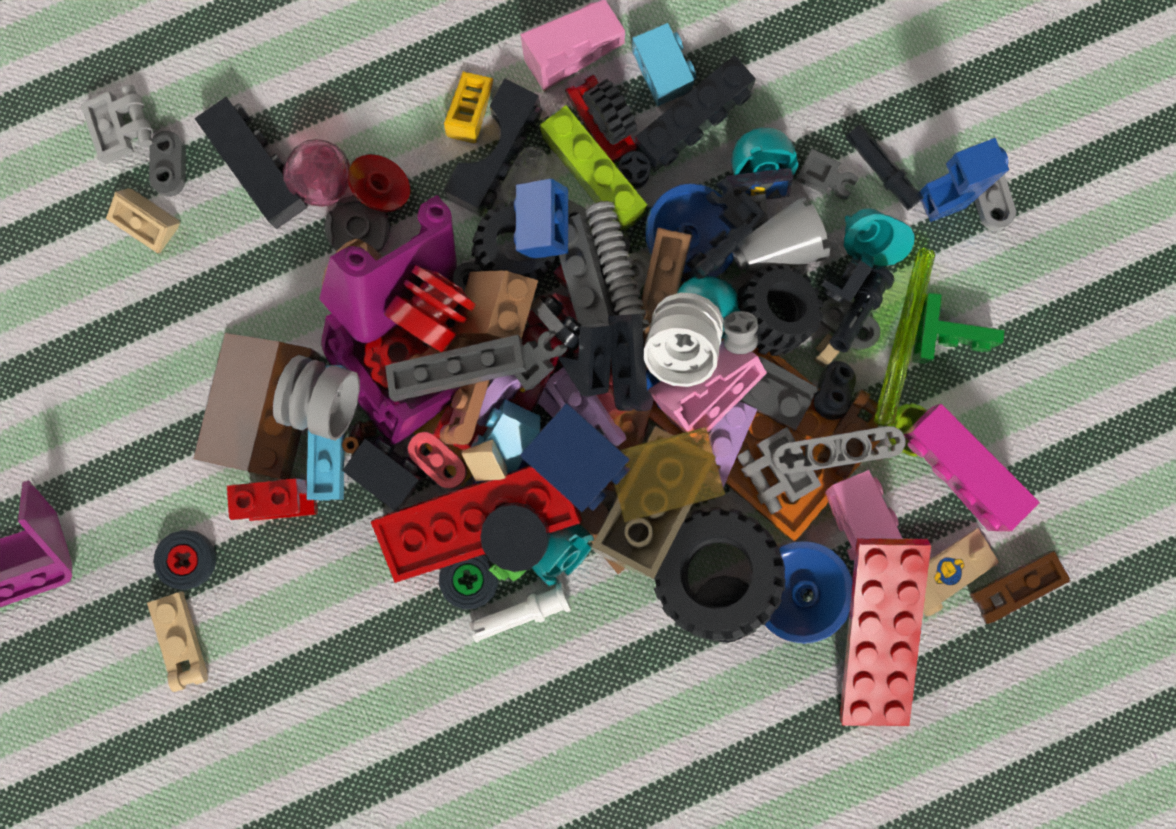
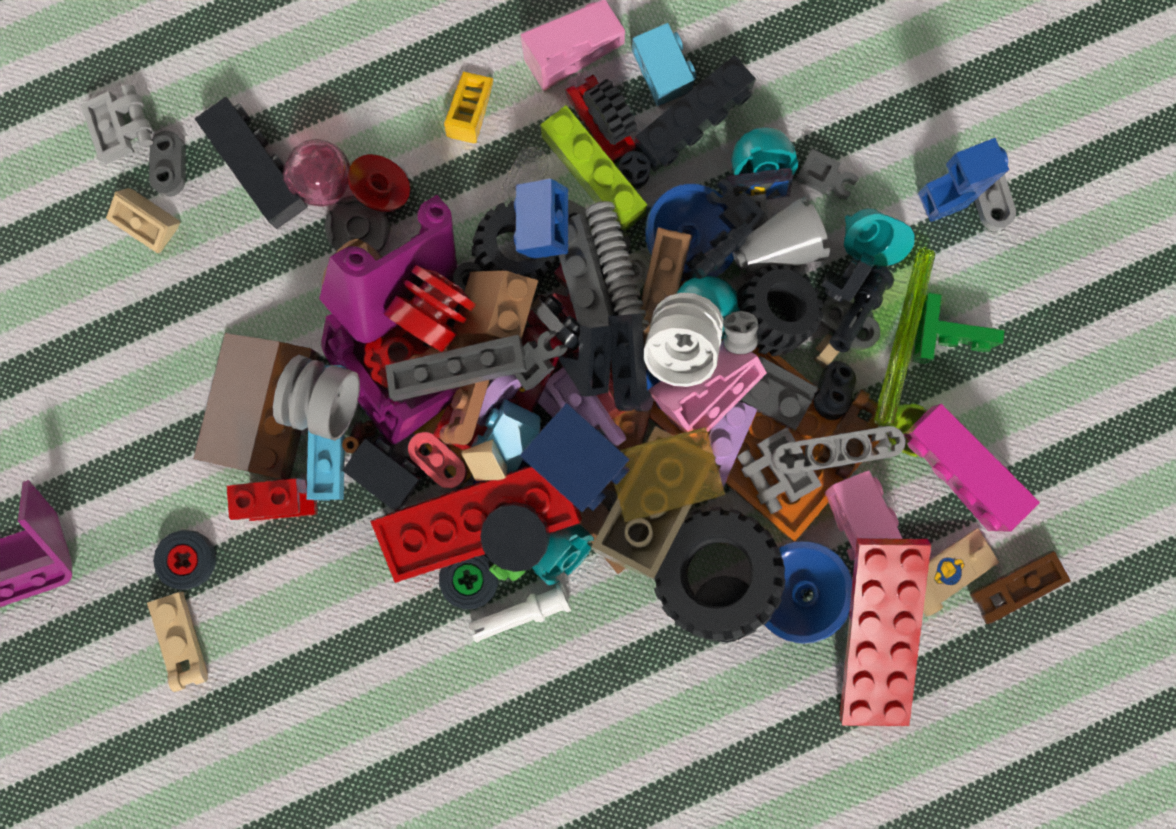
black arch [444,78,542,216] -> none
black pin [845,124,924,211] -> none

